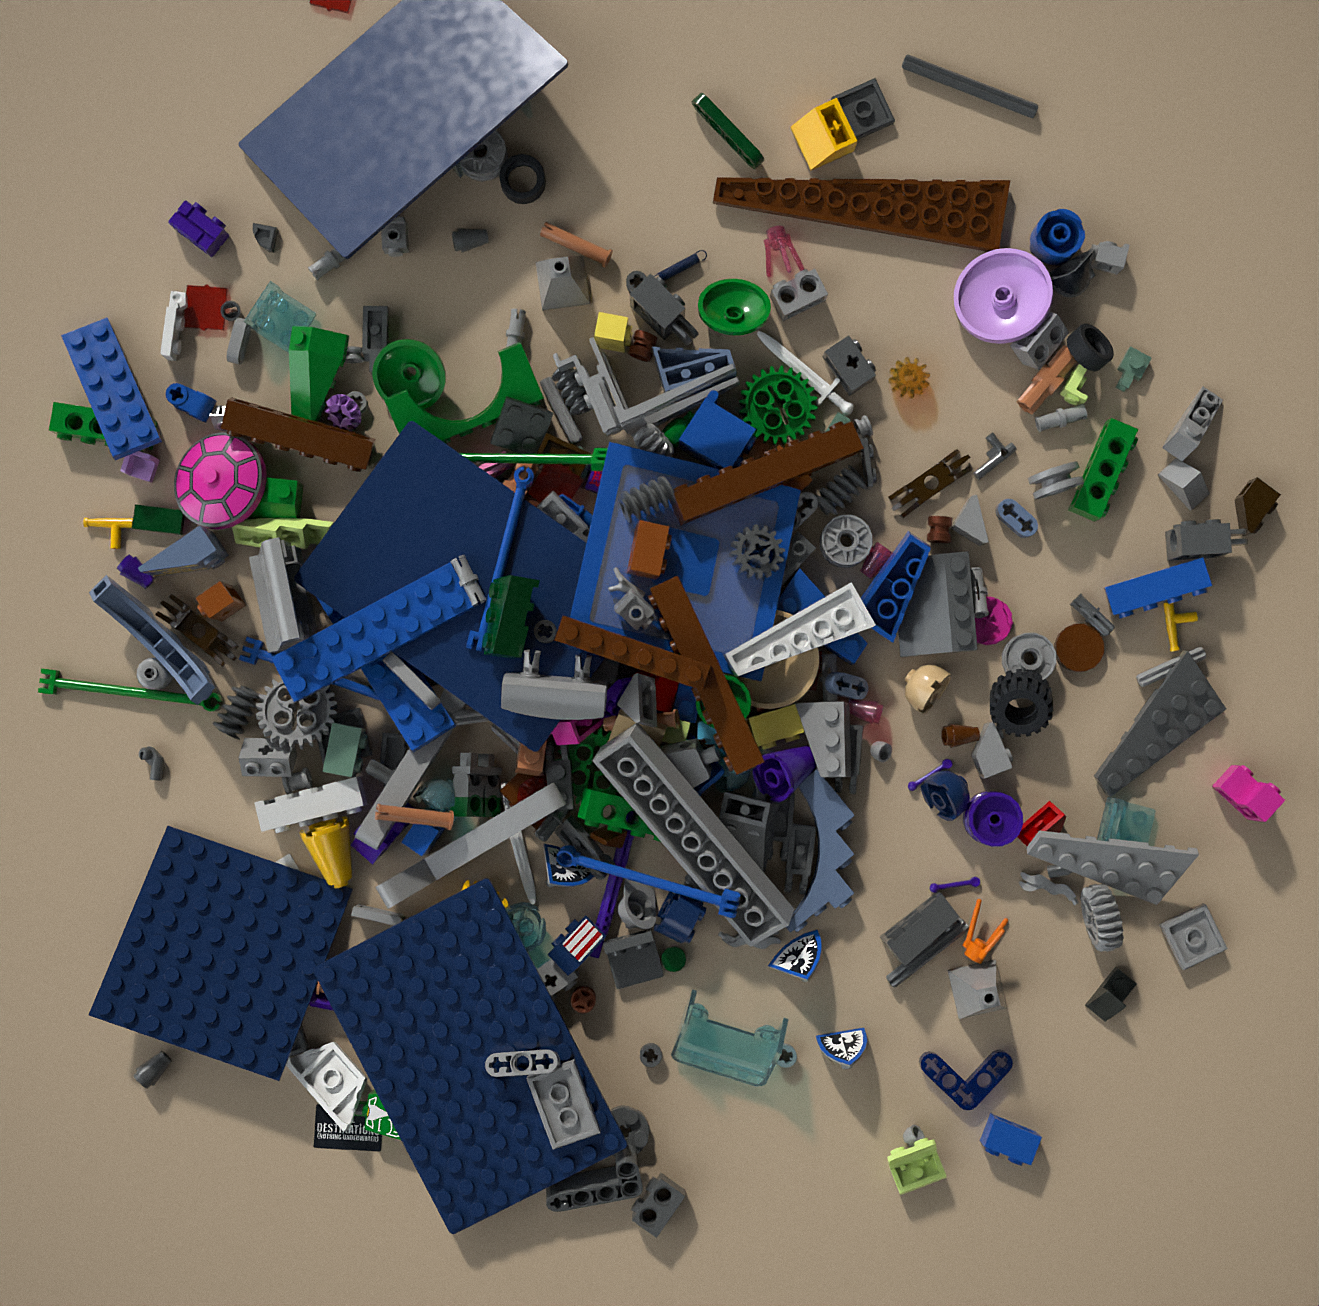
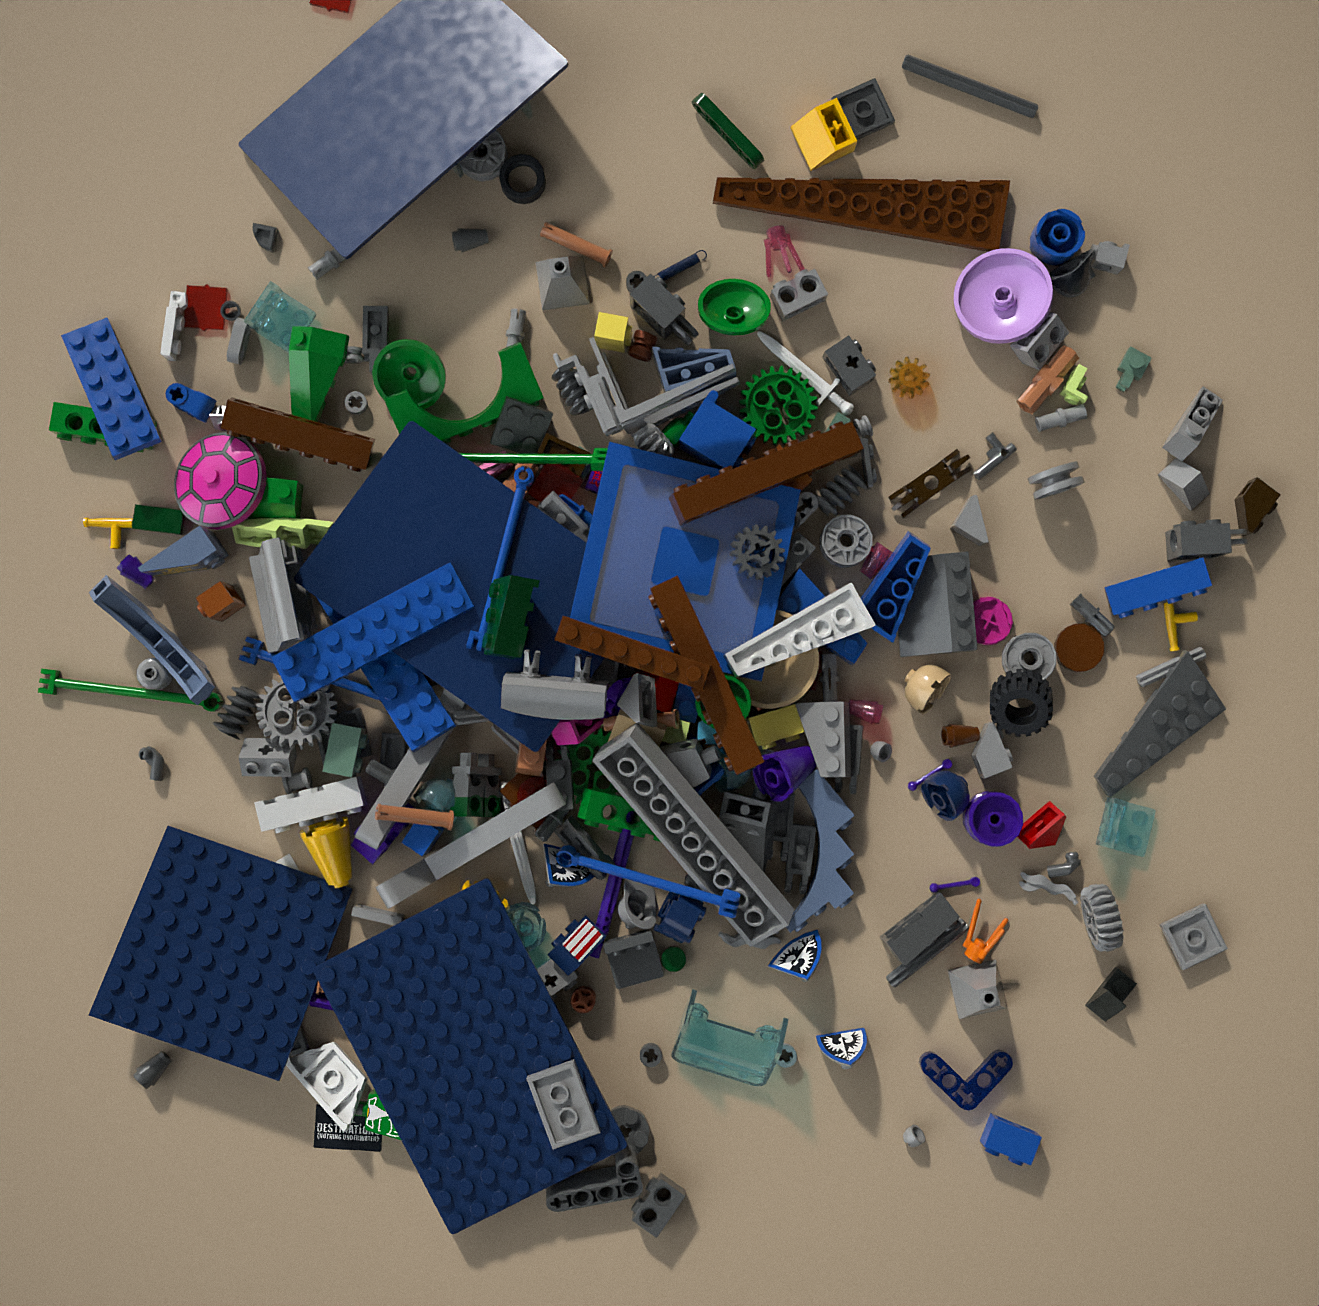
lavender panel [120,451,160,483] -> none
dark brown piece [155,594,239,667] -> none
dark purple brick [168,200,229,258] -> none
medium lavender gear [324,394,361,432] -> none
light grey brick [381,217,409,257] -> none
light grey beam [382,652,441,710] -> none
light grey pin [451,555,487,607] -> none
light grey beam [485,1050,560,1077] -> none
dark grey bush [534,620,557,644] -> none
light grey axle [540,377,582,444] -> none
reddish brown slope [590,825,628,848] -> none
light grey bar [609,567,645,598] -> none
light grey brick [614,588,654,630] -> none
dark grey piece [619,476,676,524] -> none
dark orange brick [627,520,672,580] -> none
sand blue beam [825,672,868,699] -> none
yellowish green bracket [887,1138,947,1195] -> none
copper wheel [927,516,953,544] -> none
light grey pin [970,567,989,618] -> none
sand blue beam [996,499,1038,538] -> none
light grey wing [1026,831,1199,905] -> none
black tyre [1067,323,1114,372] -> none
green brick [1068,418,1138,522] -> none
dark pink brick [1212,765,1285,822] -> none

